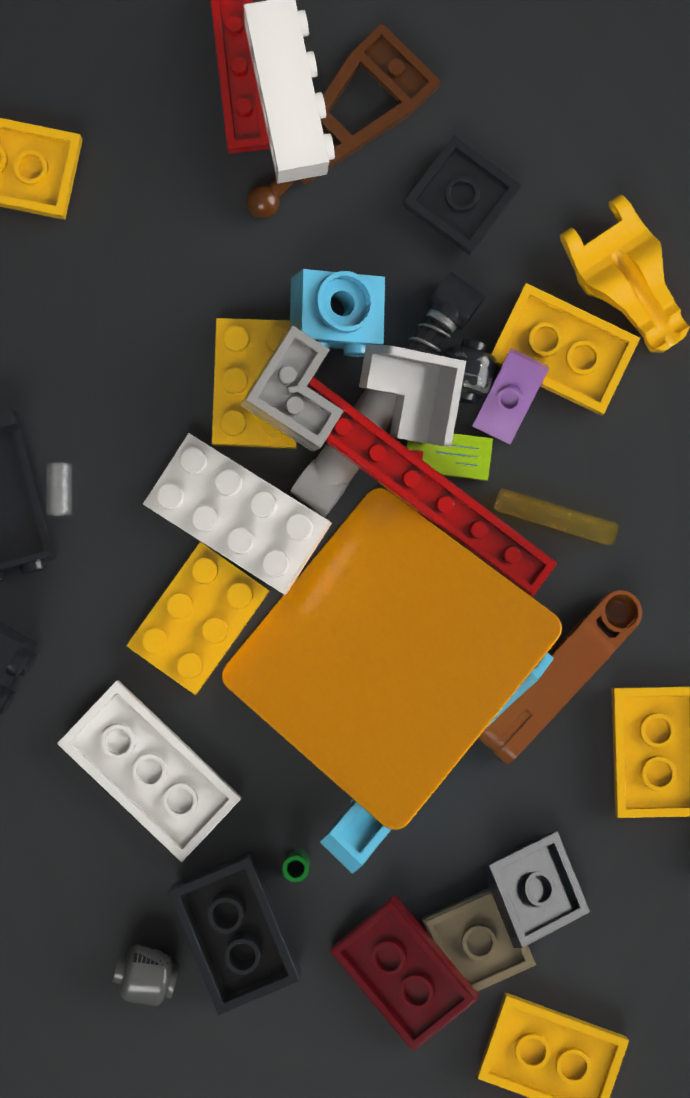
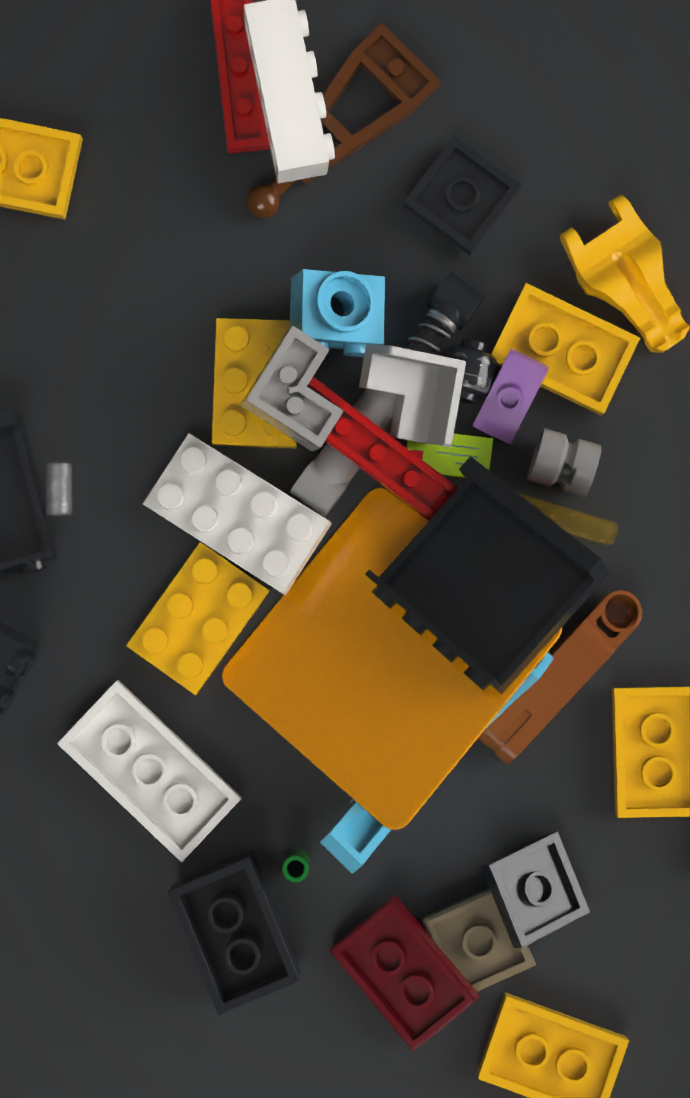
dark grey head [112,944,179,1007] -> none
none -> black panel [365,456,610,695]
none -> light grey wheel [527,428,602,498]

